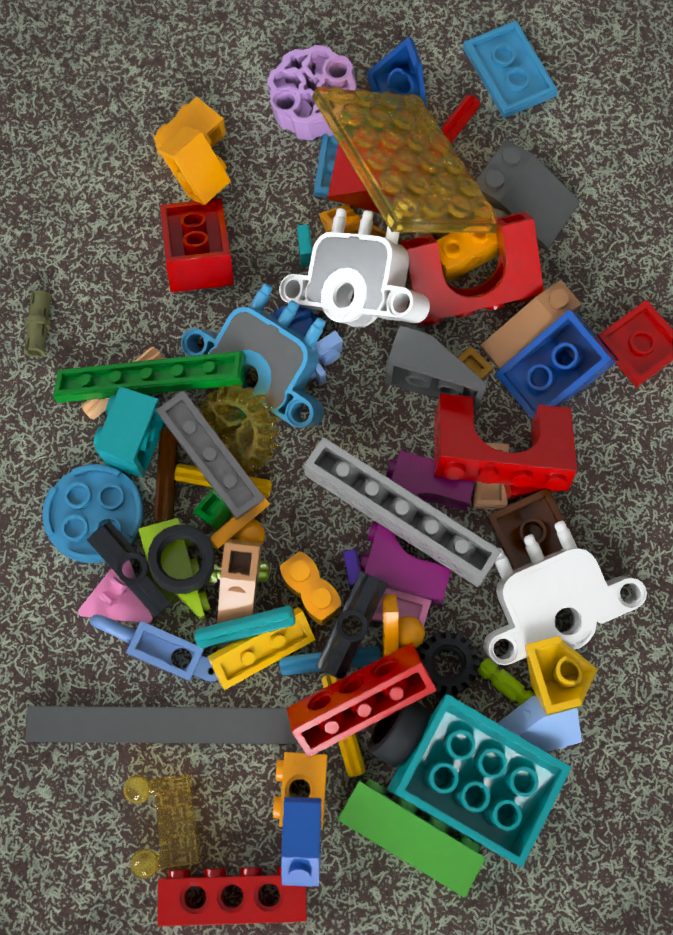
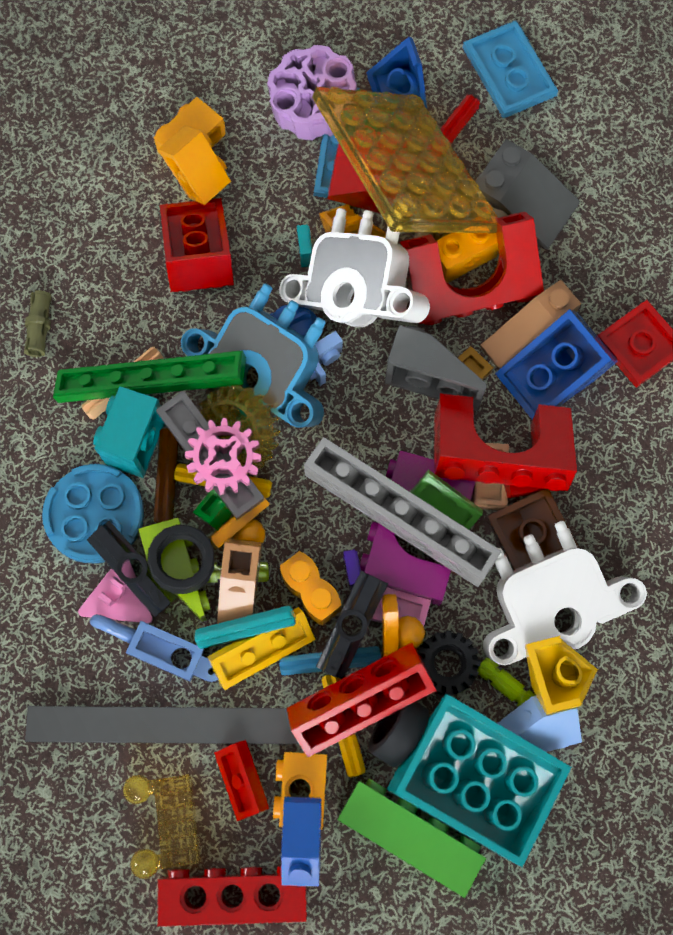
none -> bright pink gear [185,418,261,495]
none -> red plate [214,740,270,821]
none -> bright green plate [410,470,483,530]

